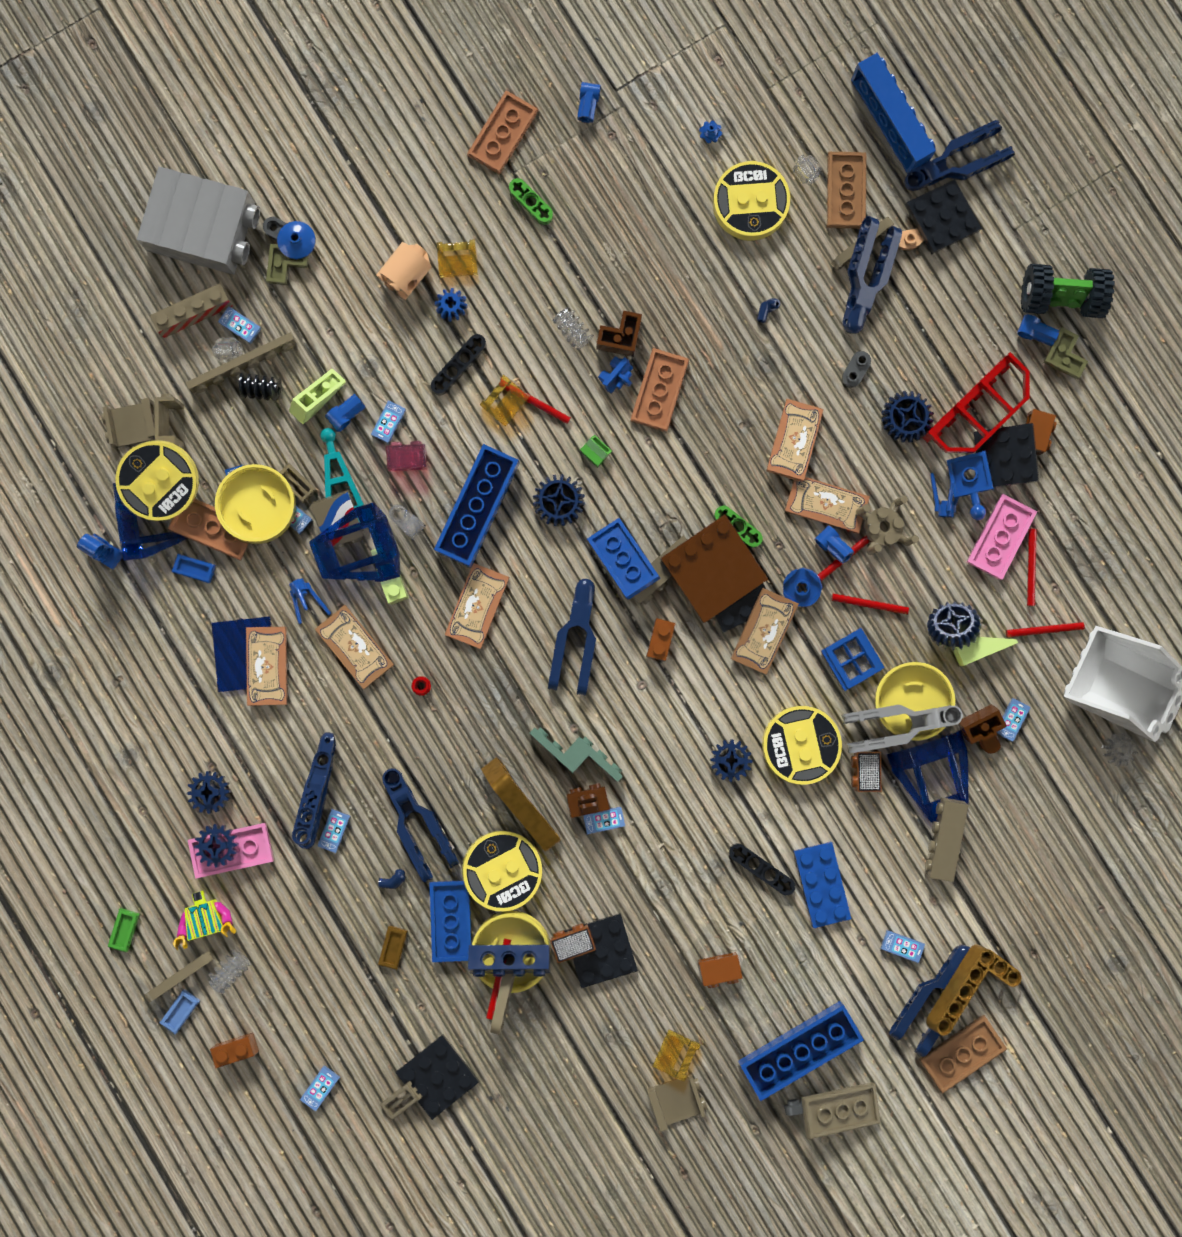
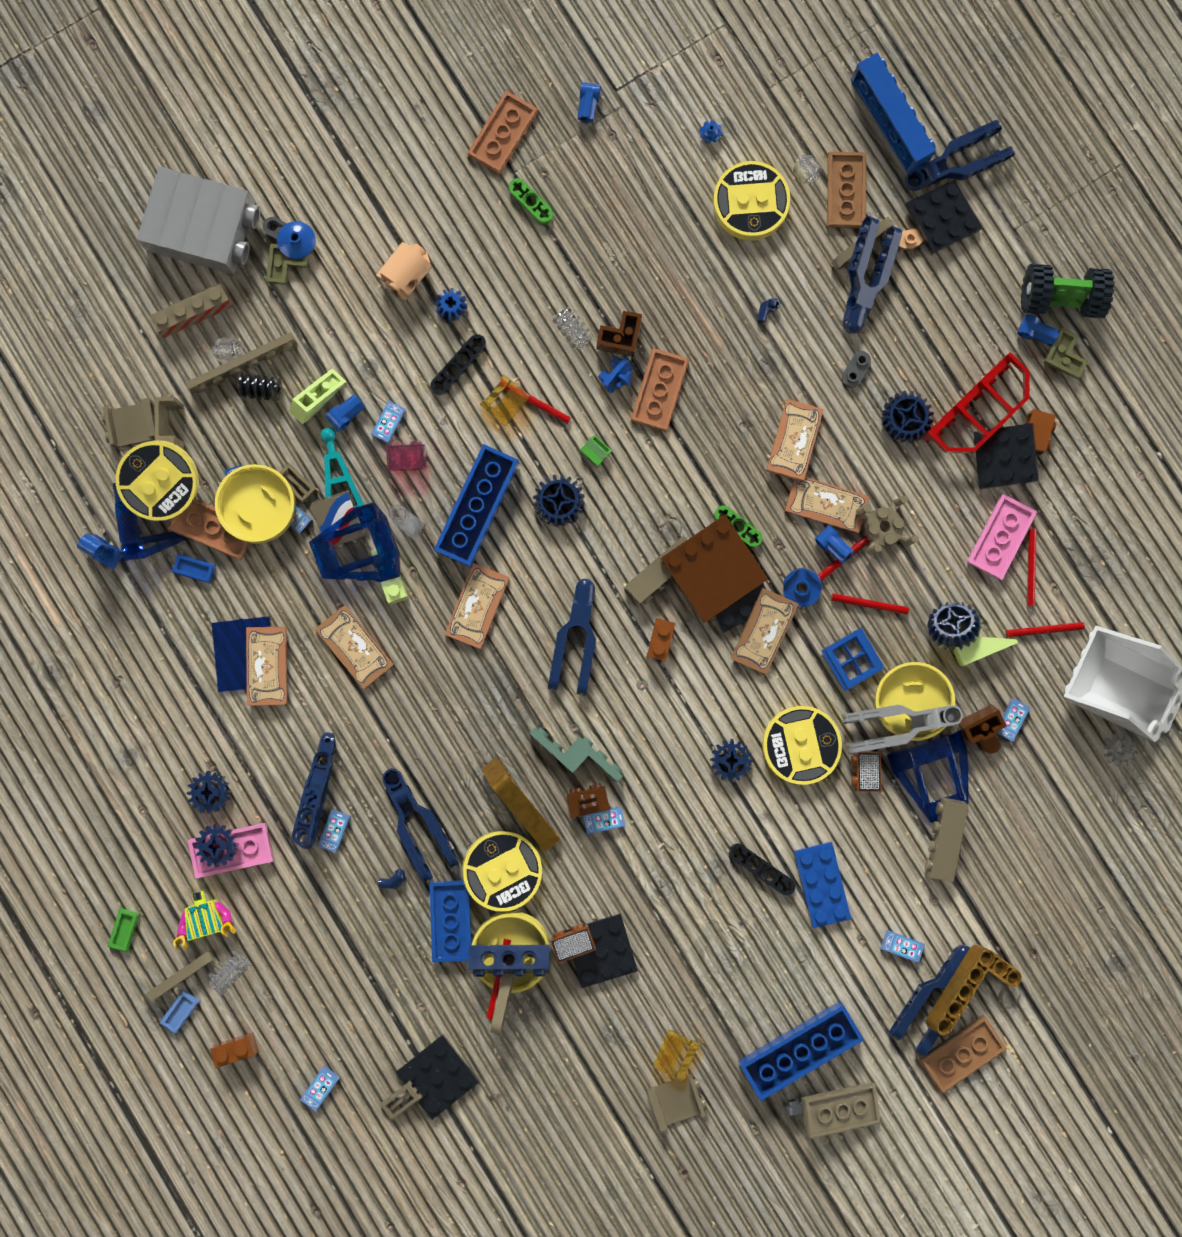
tile [218,306,262,344] -> none
blue plant [289,578,331,624] -> none
pearl gold tile [378,925,408,970] -> none
red plate [411,676,431,696] -> none
clear yellow plate [437,239,478,278] -> none
blue plate [587,518,660,600] -> none
dark orange brick [698,952,743,988] -> none
blue plant [930,473,959,518] -> none
blue plate [946,451,994,520] -> none

